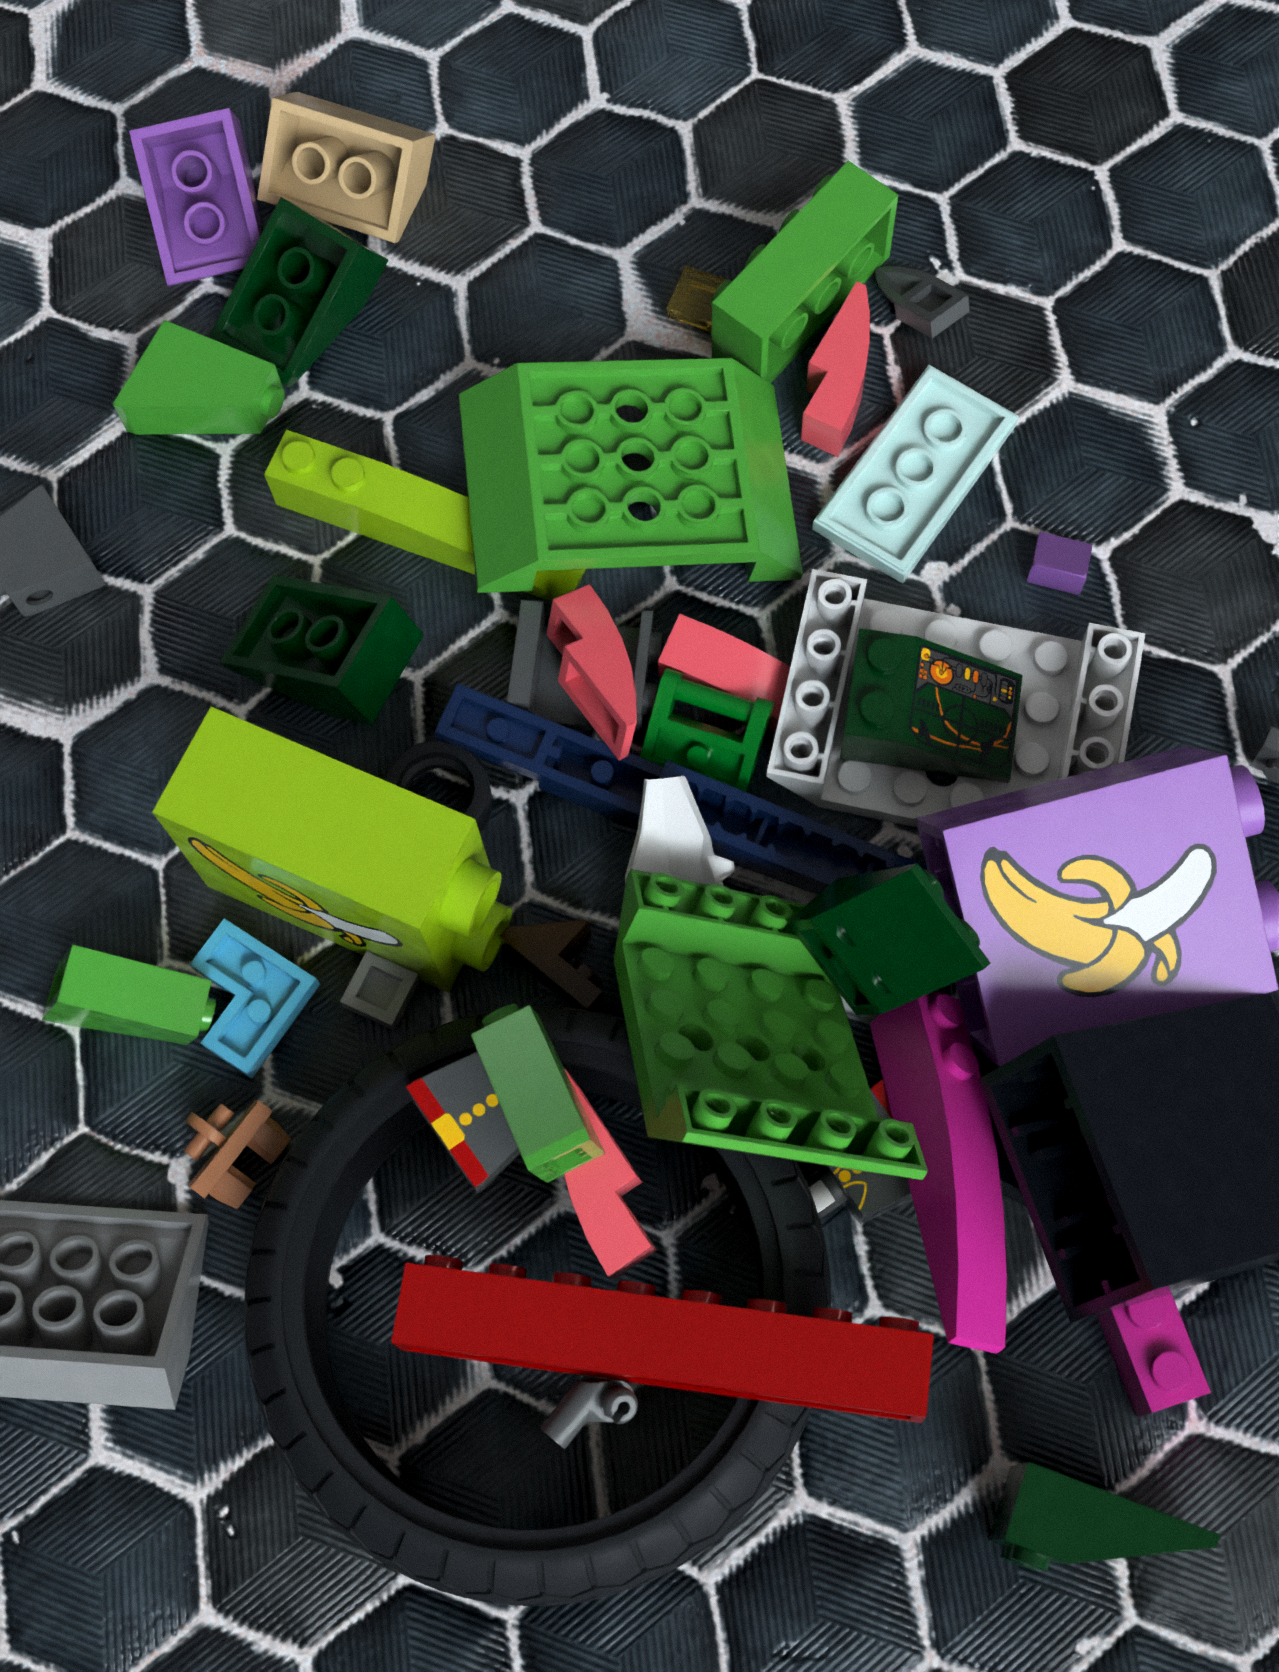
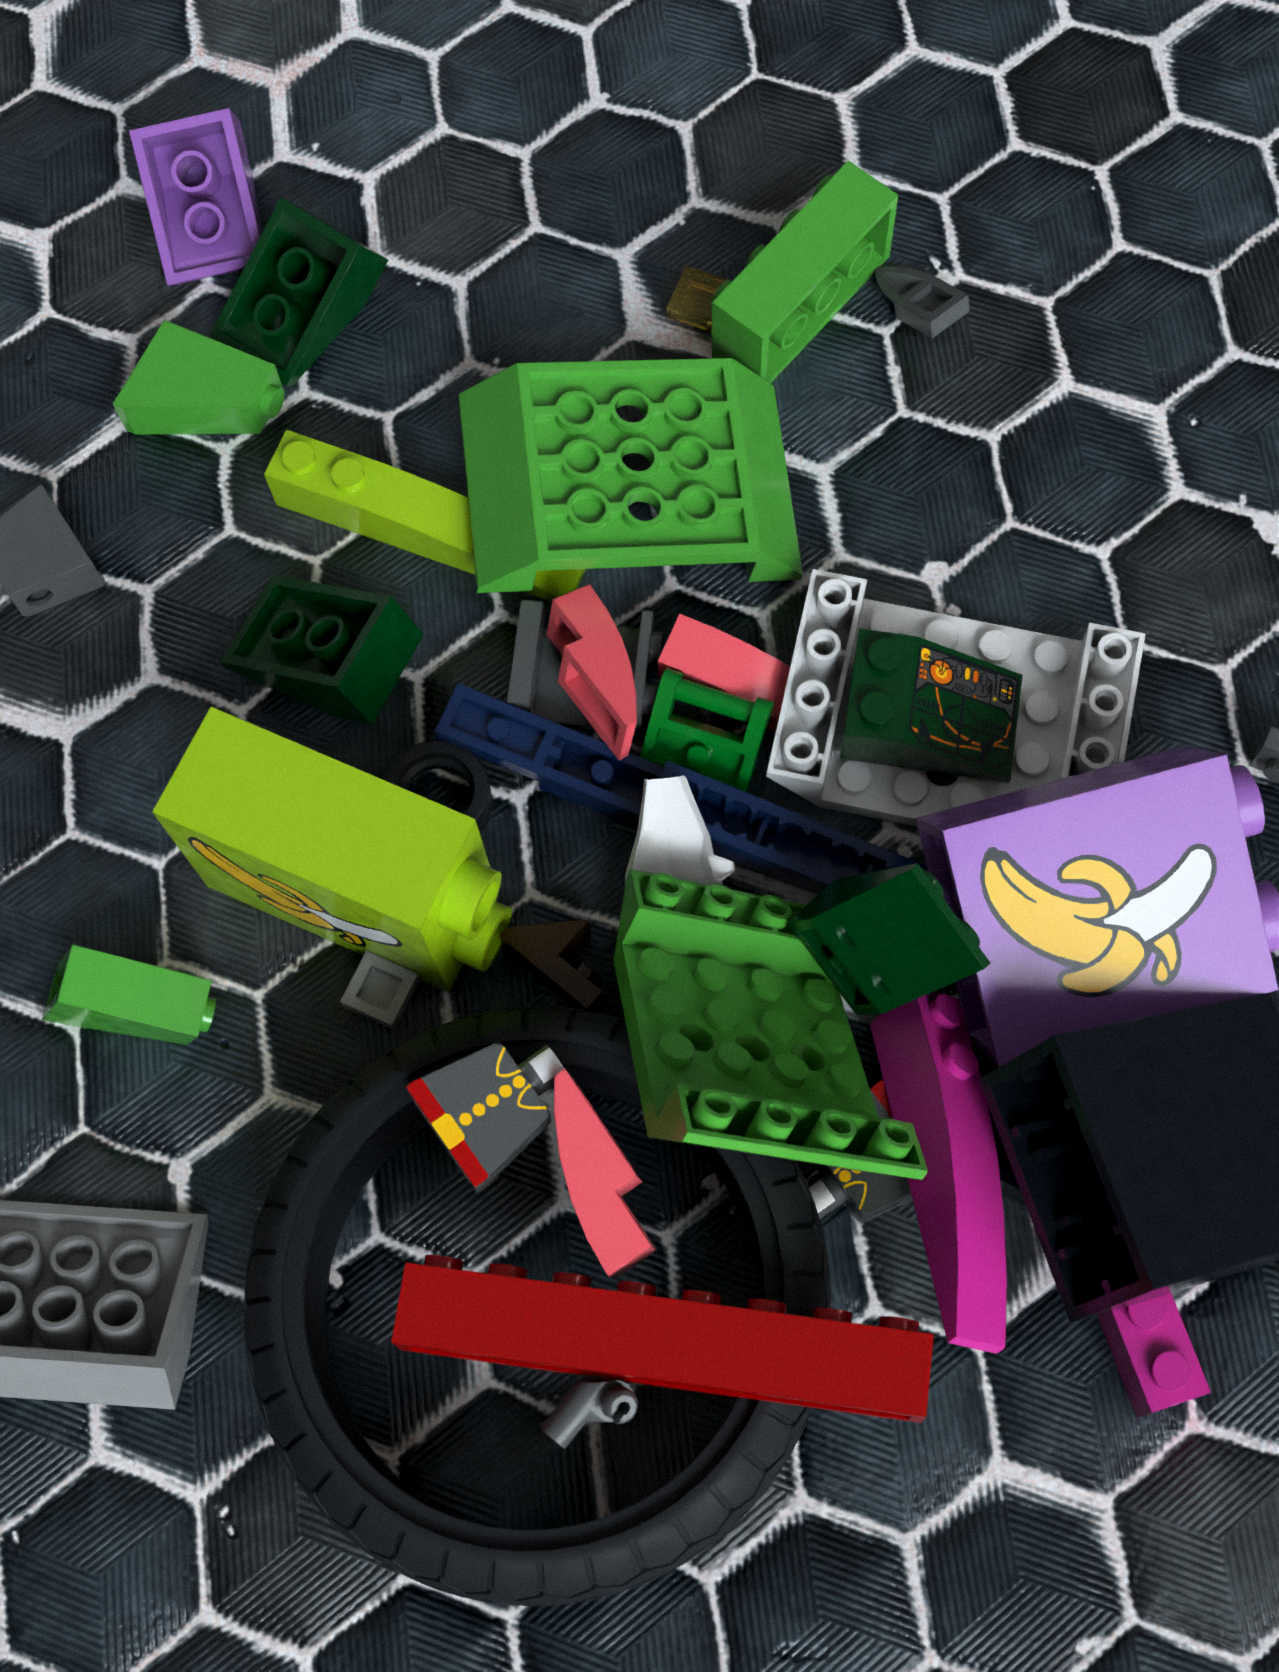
nougat hips [183,1100,291,1209] -> none
medium azure plate [190,918,320,1079] -> none
tan slope [257,92,436,243] -> none
bright green slope [471,1004,605,1183] -> none
coral slope [801,281,870,457] -> none
light aqua tile [812,365,1019,584] -> none
dark green slope [988,1462,1220,1572] -> none
medium lavender slope [1026,532,1093,595] -> none

